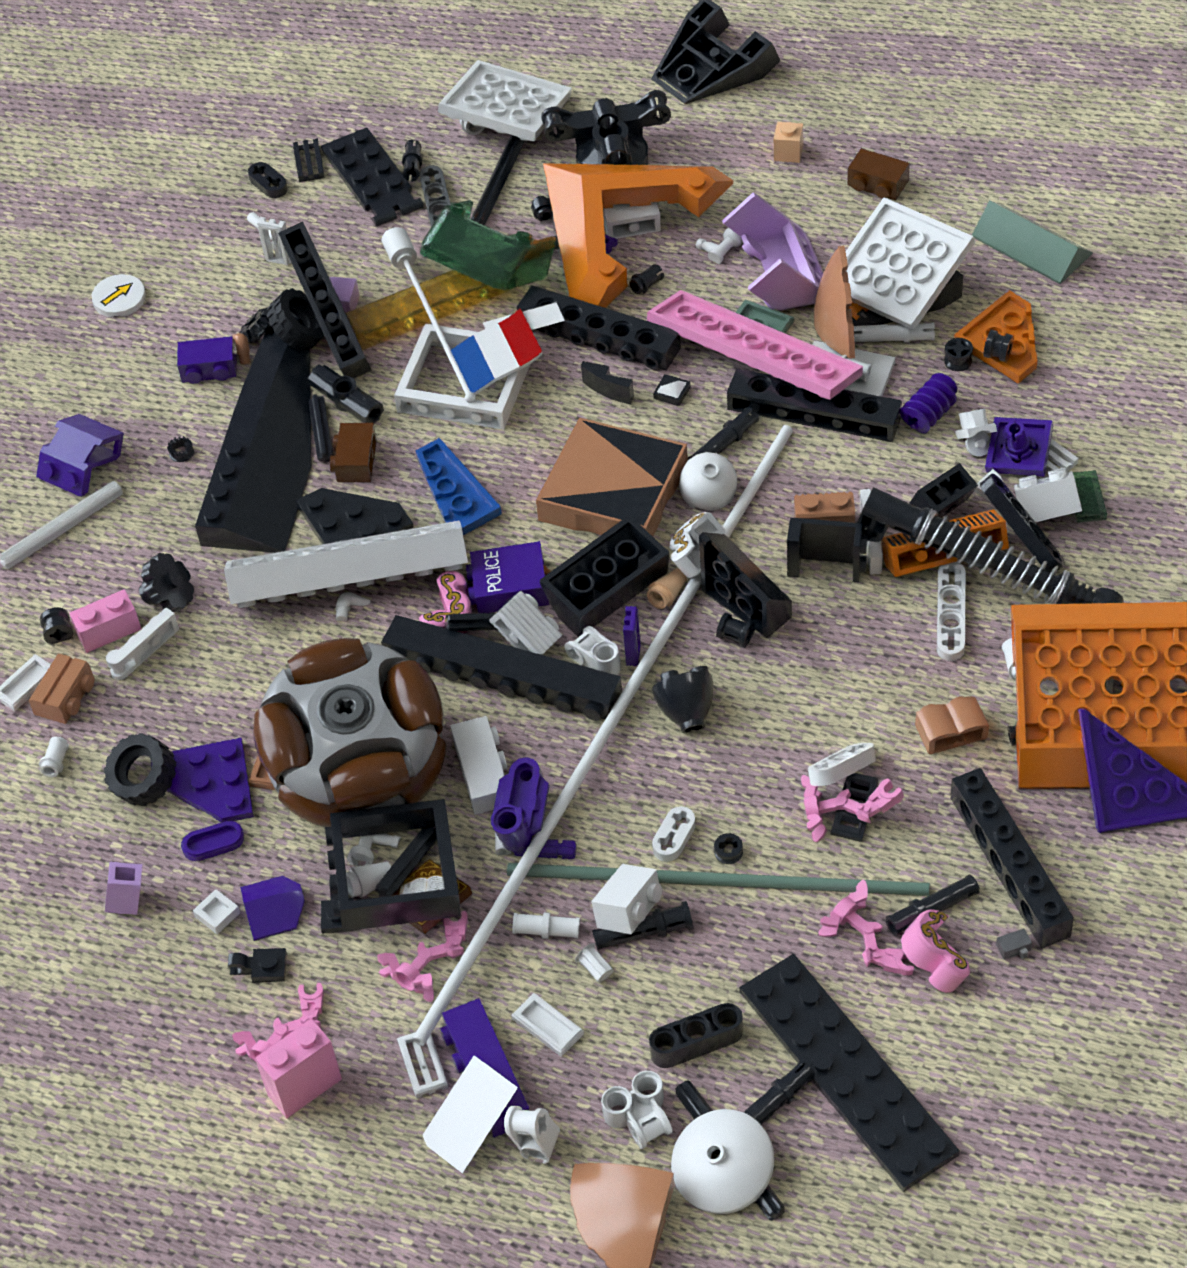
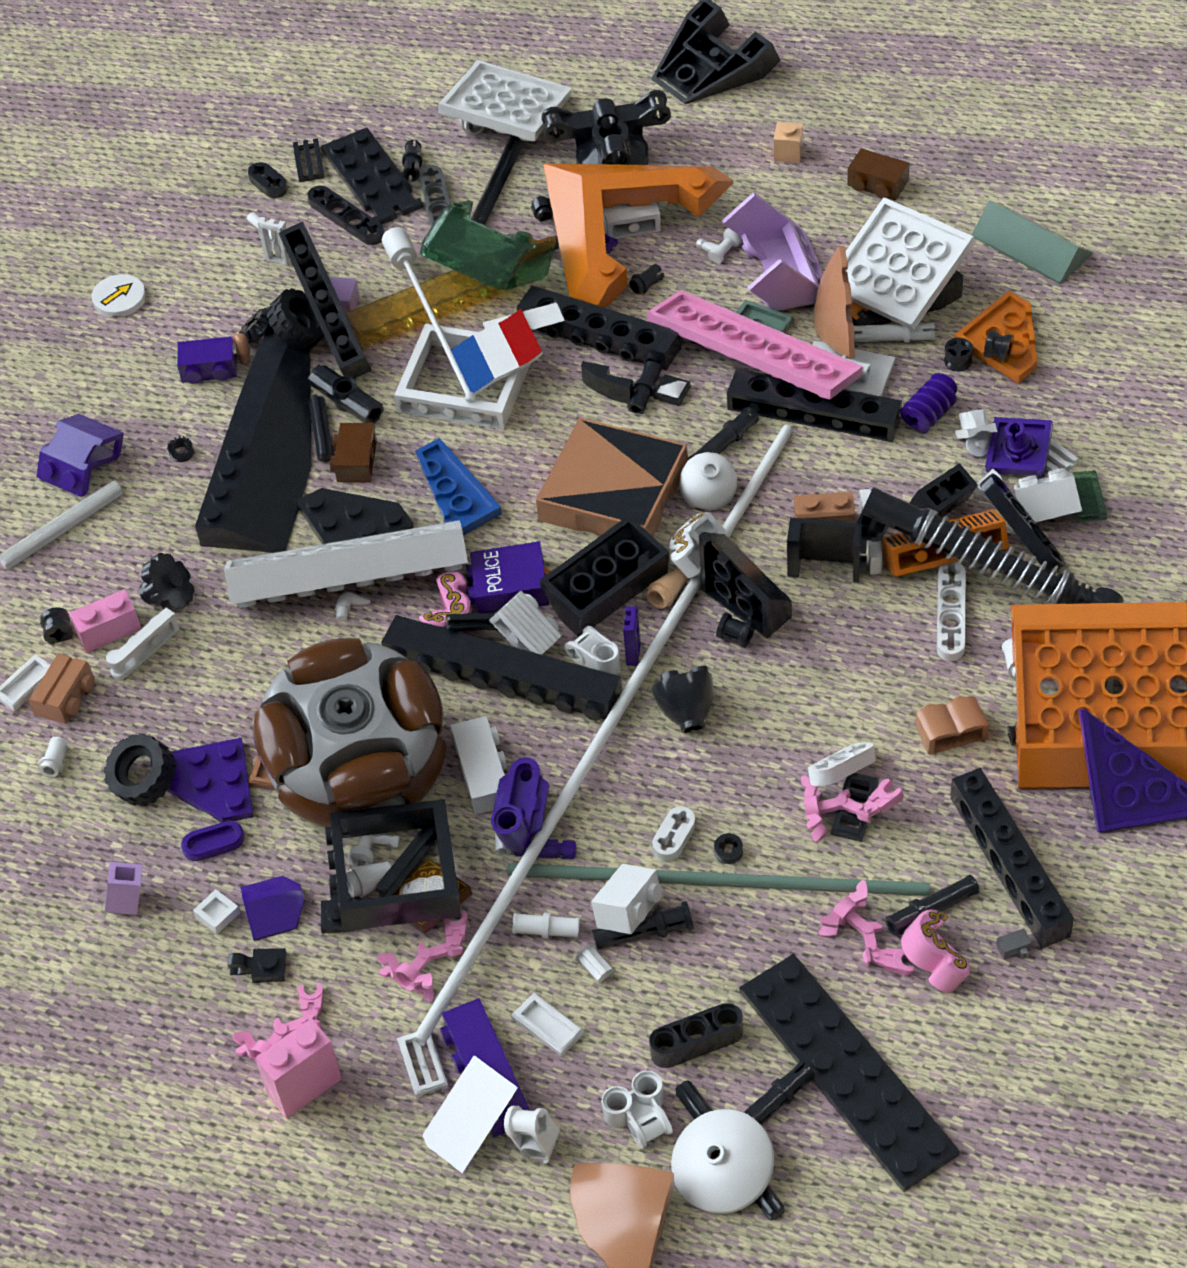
none -> black beam [307,185,384,245]
none -> black pin [627,361,662,414]

